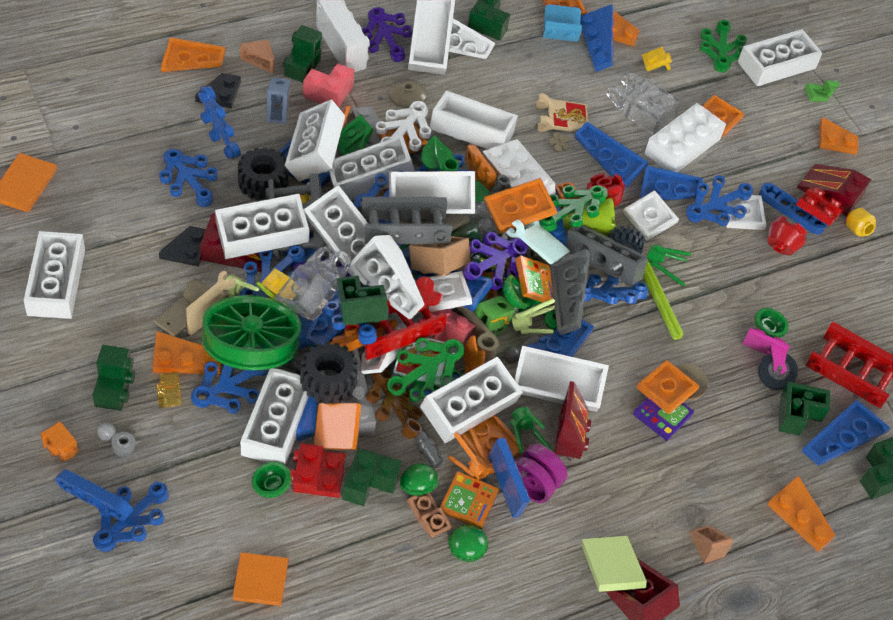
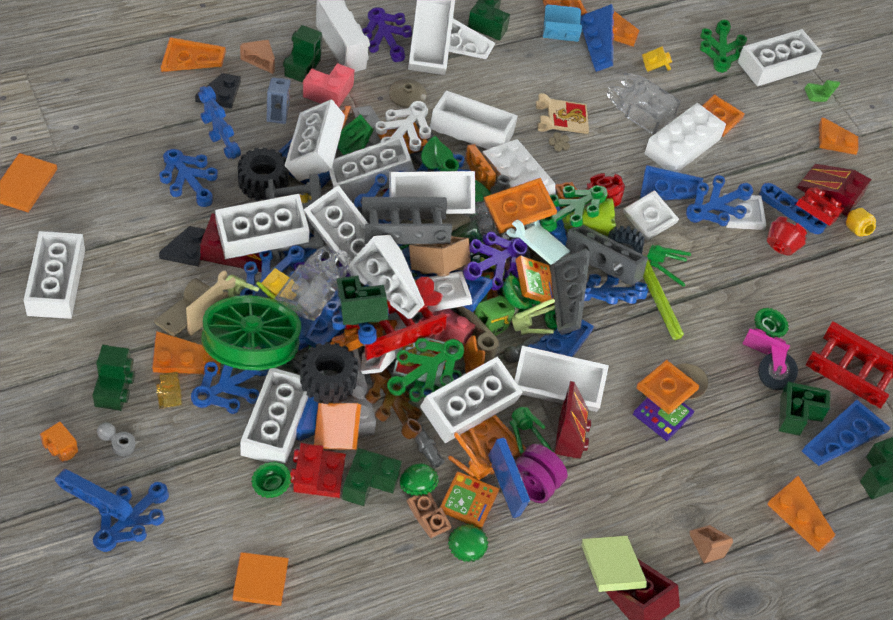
blue wing [575,122,648,191] -> none

